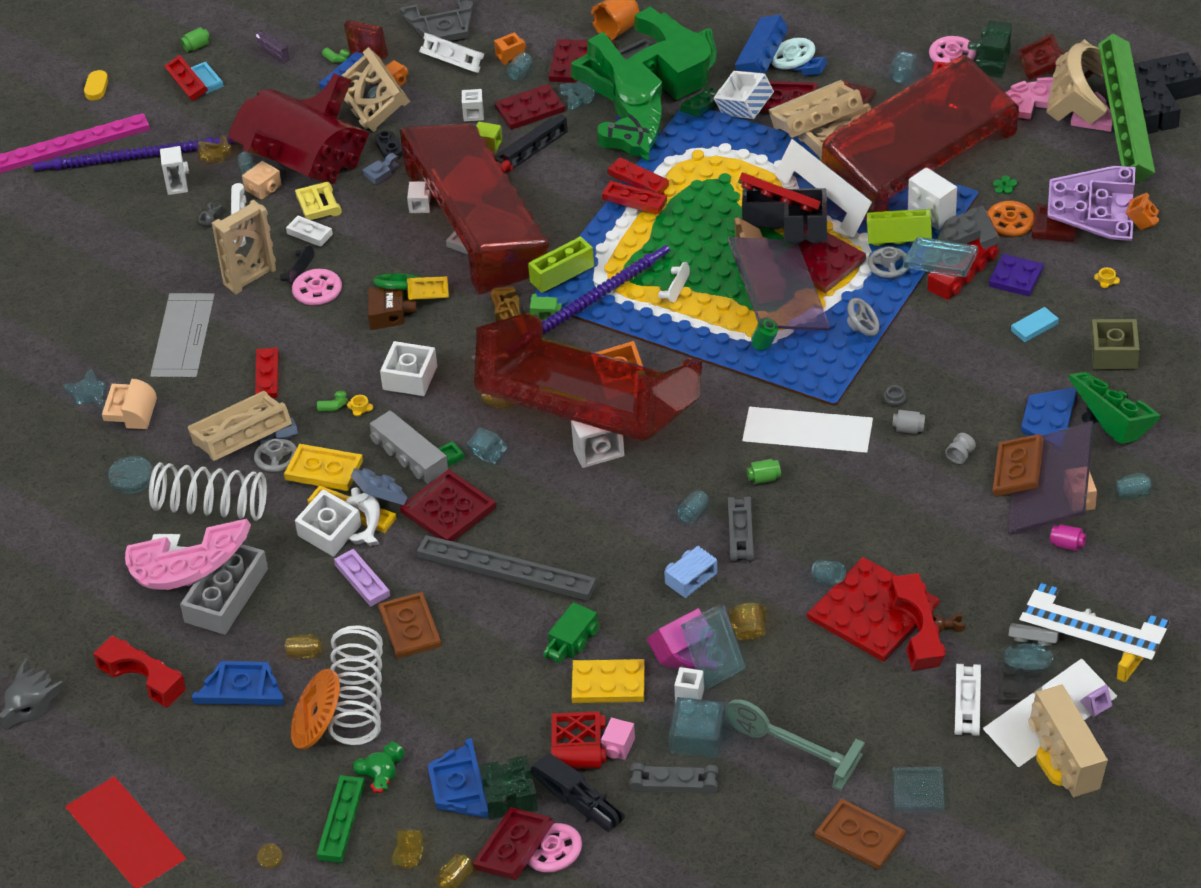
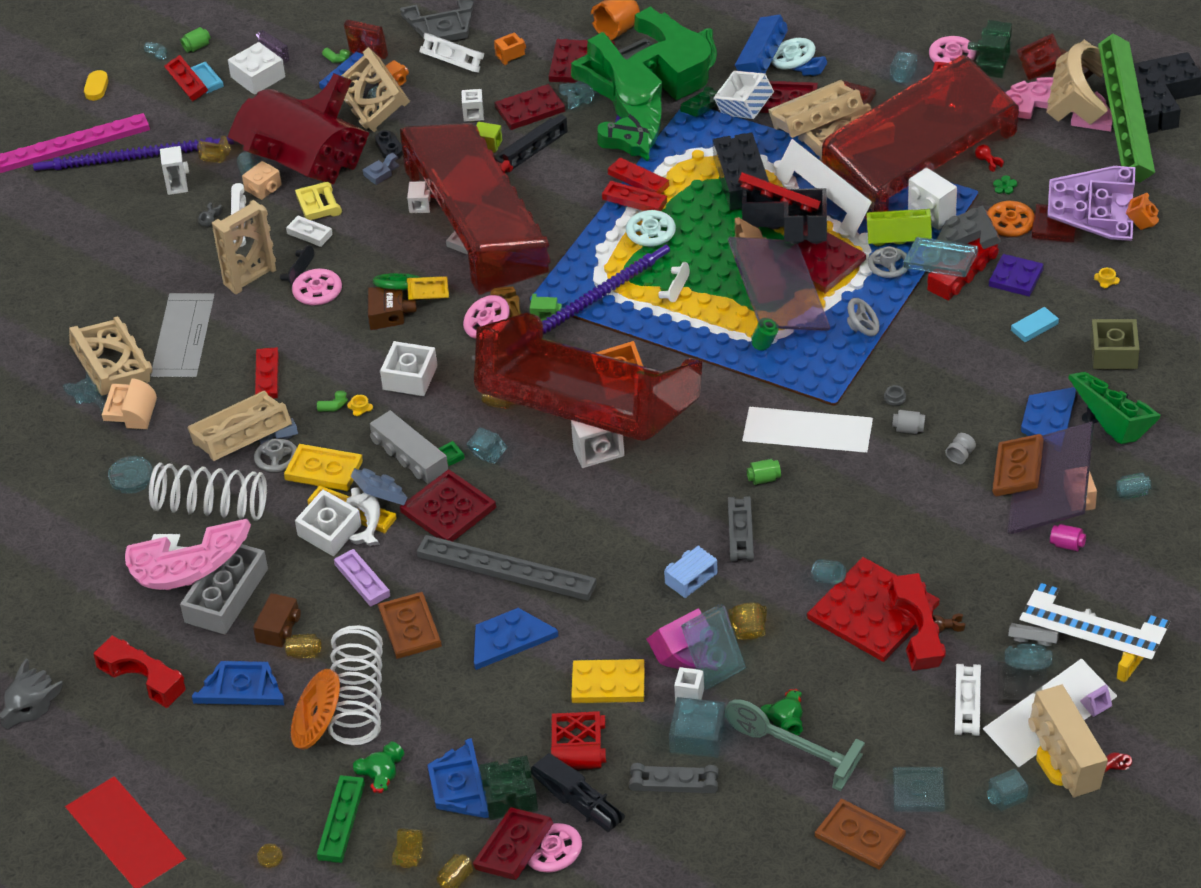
clear light blue brick [506,53,533,81] -> none
lime brick [528,236,594,293] -> none
green brick [543,602,599,664] -> none
bright pink brick [601,718,635,760] -> none
clear light blue brick [677,490,709,523] -> none
none -> tan fence [69,316,152,396]
none -> clear light blue arm [144,42,168,60]
none -> white brick [228,42,285,95]
none -> reddish brown brick [253,593,301,648]
none -> bright pink plate [463,295,510,339]
none -> blue wing [474,608,558,670]
none -> light aqua plate [626,210,676,247]
none -> black piece [712,132,769,210]
none -> green animal [760,689,803,736]
none -> red arm [975,144,1004,172]
none -> clear light blue brick [987,768,1028,811]
none -> red arm [1104,753,1132,773]

